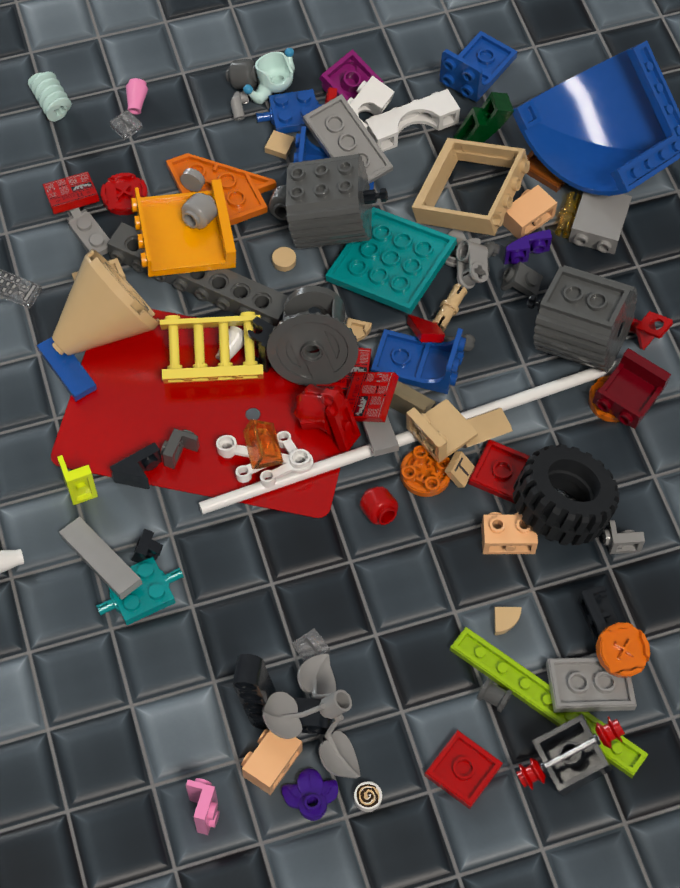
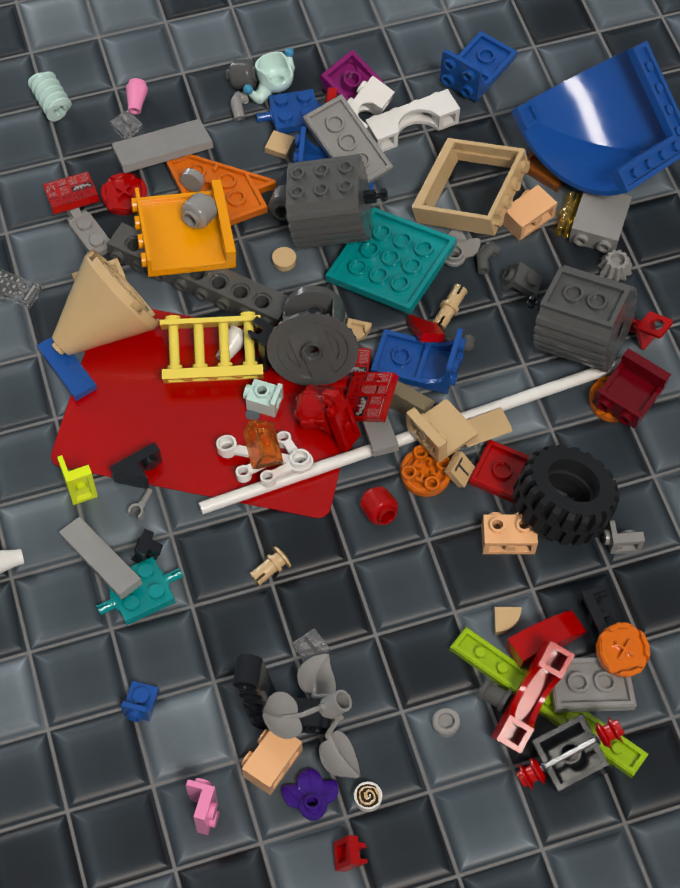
dark grey bracket [161,428,200,469] -> none
red tile [424,730,503,809] -> none
dark green slope [453,92,514,143] -> none
light grey piece [456,240,489,290] -> none
dark purple slope [504,230,552,265] -> none
none -> light grey tile [111,119,213,173]
none -> blue bracket [121,681,159,722]
none -> light grey hand [128,488,153,521]
none -> light aqua brick [243,379,283,418]
none -> tan pin [249,546,291,586]
none -> red tile [333,835,368,872]
none -> light grey tile [432,708,460,738]
none -> arch [490,641,575,754]
none -> red slope [505,610,587,669]
none -> light grey piece [598,250,632,282]

